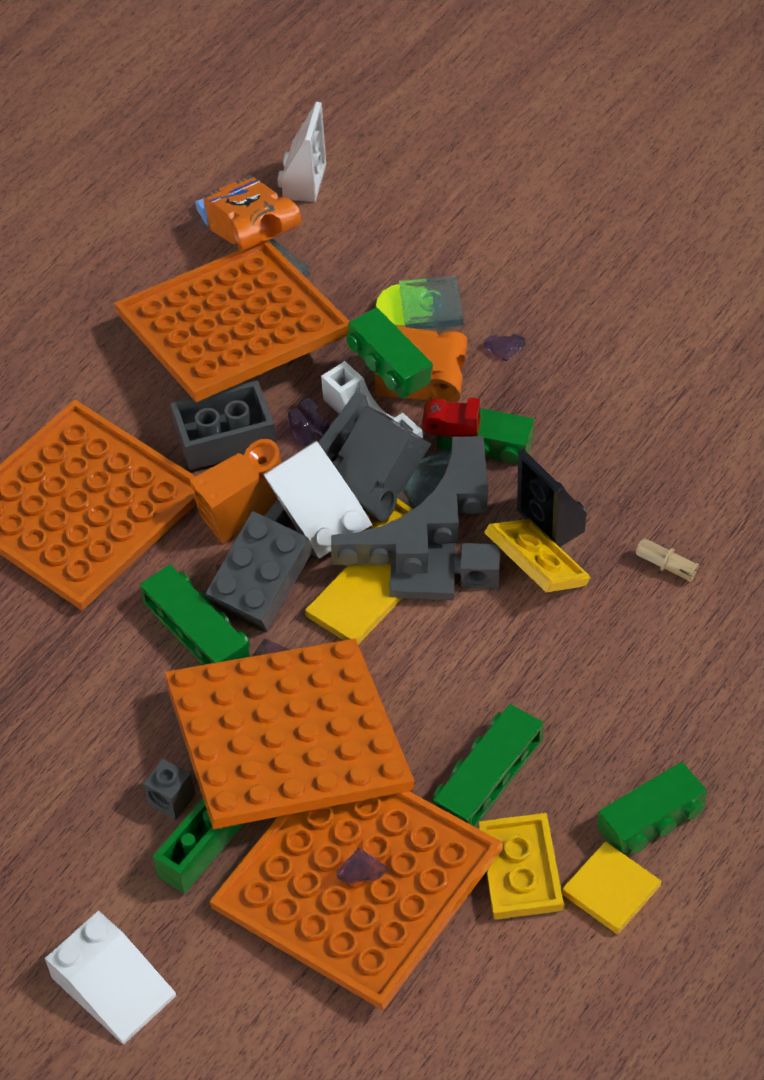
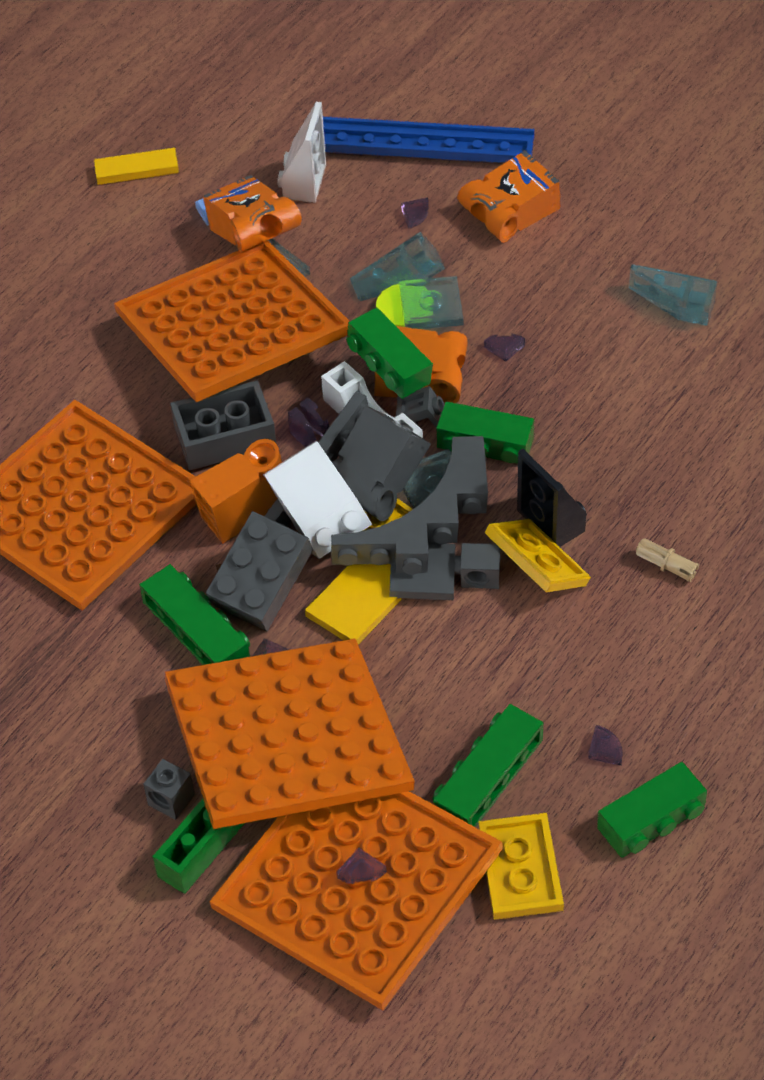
white slope [45,911,176,1045] -> none
red leg [421,398,481,437] -> none
yellow tile [562,841,661,935] -> none
none -> yellow tile [94,148,179,185]
none -> blue plate [323,117,535,163]
none -> clear light blue slope [350,232,445,301]
none -> dark grey bracket [396,386,444,427]
none -> clear purple tile [401,197,429,229]
none -> orange piece [457,151,560,243]
none -> clear purple tile [588,725,623,765]
none -> clear light blue slope [629,264,717,326]

